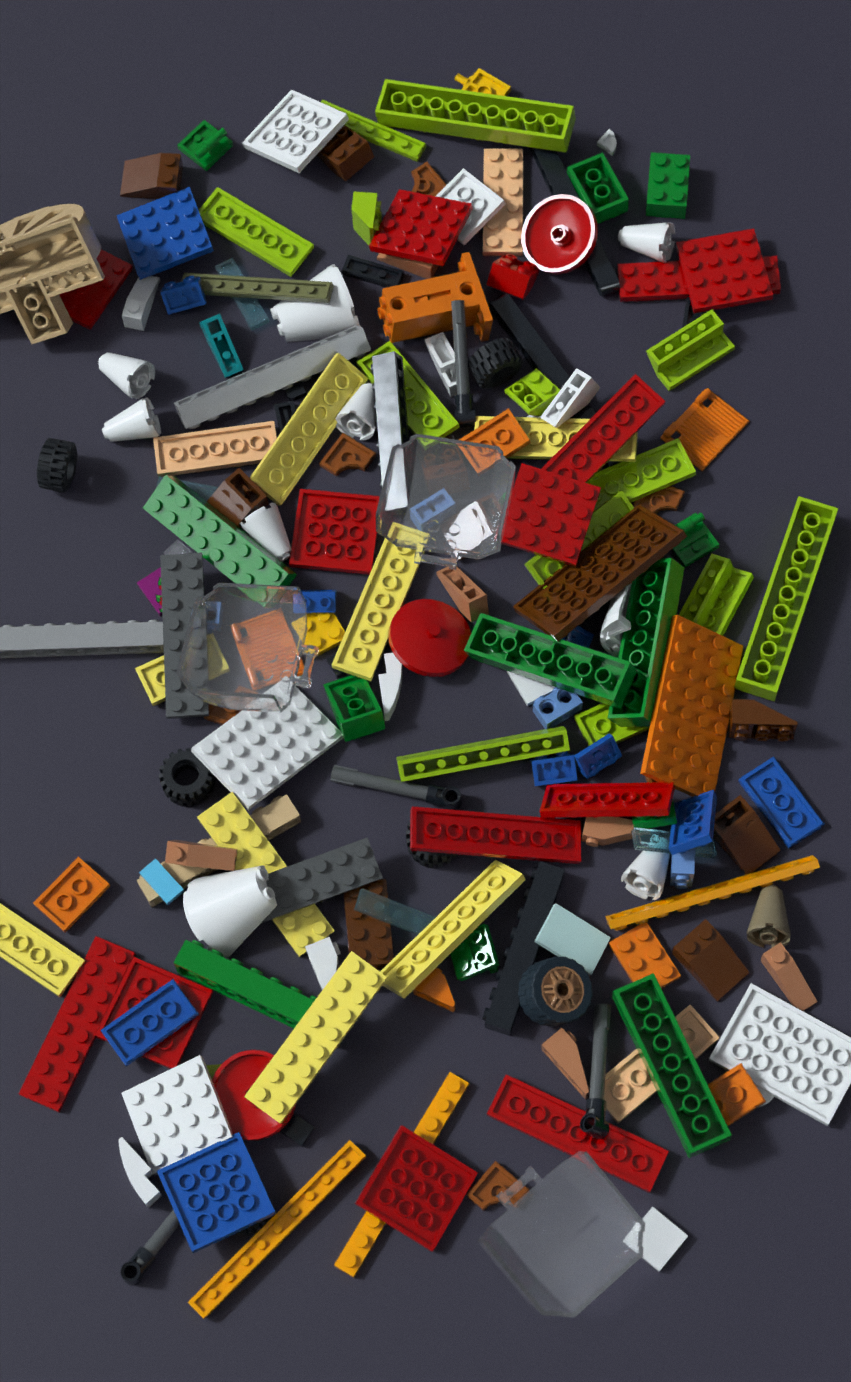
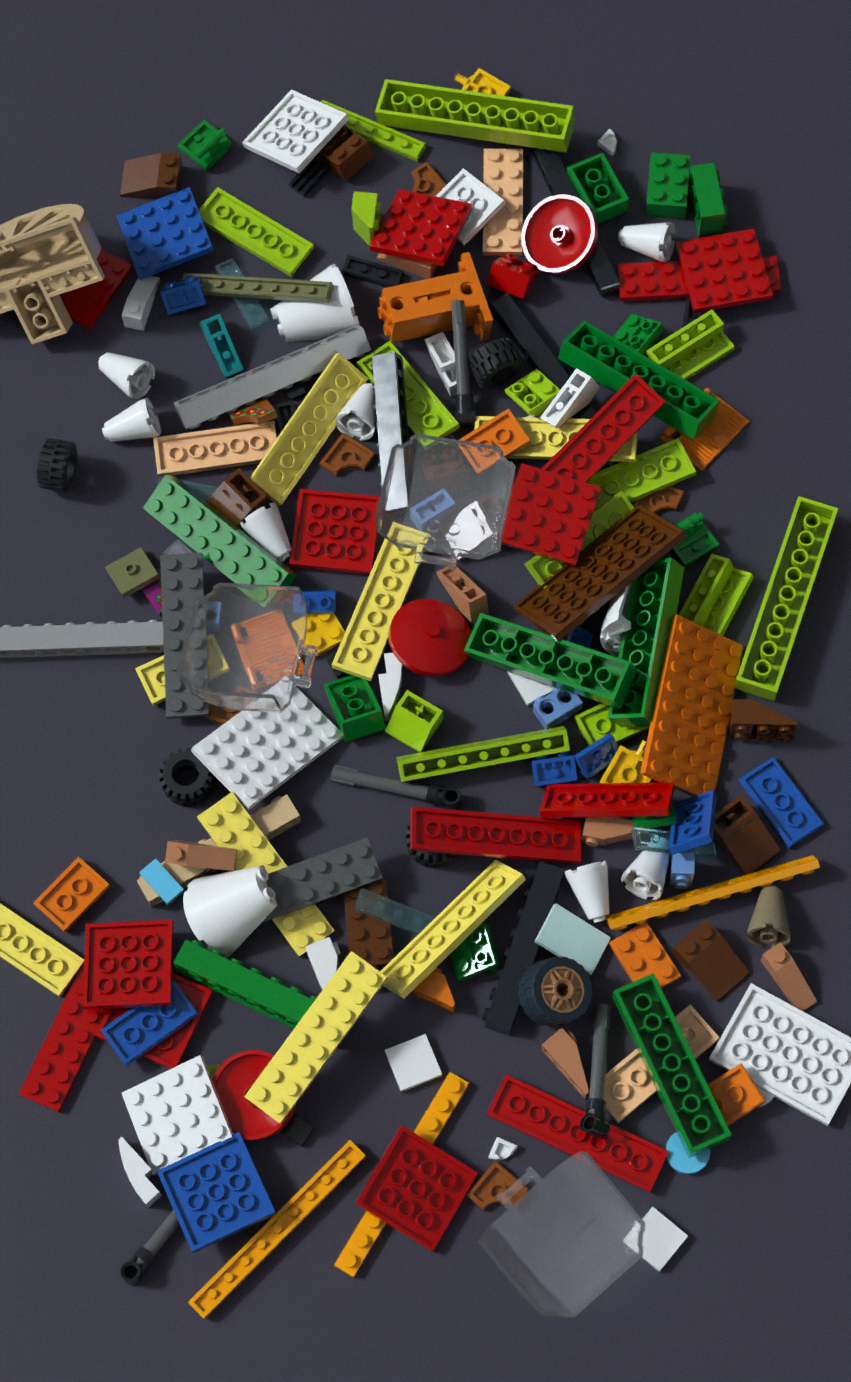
none -> red plate [82,920,174,1010]
none -> olive plate [105,547,160,598]
none -> dark orange tile [228,397,278,426]
none -> black tile [289,157,329,197]
none -> lime slope [385,690,444,753]
none -> white tile [385,1034,442,1092]
none -> white tile [488,1137,518,1161]
none -> green brick [558,320,720,440]
none -> white cone [565,861,610,923]
none -> yellow plate [600,740,651,783]
none -> green plate [613,314,664,356]
none -> medium azure tile [666,1133,710,1175]
none -> green brick [688,163,728,238]

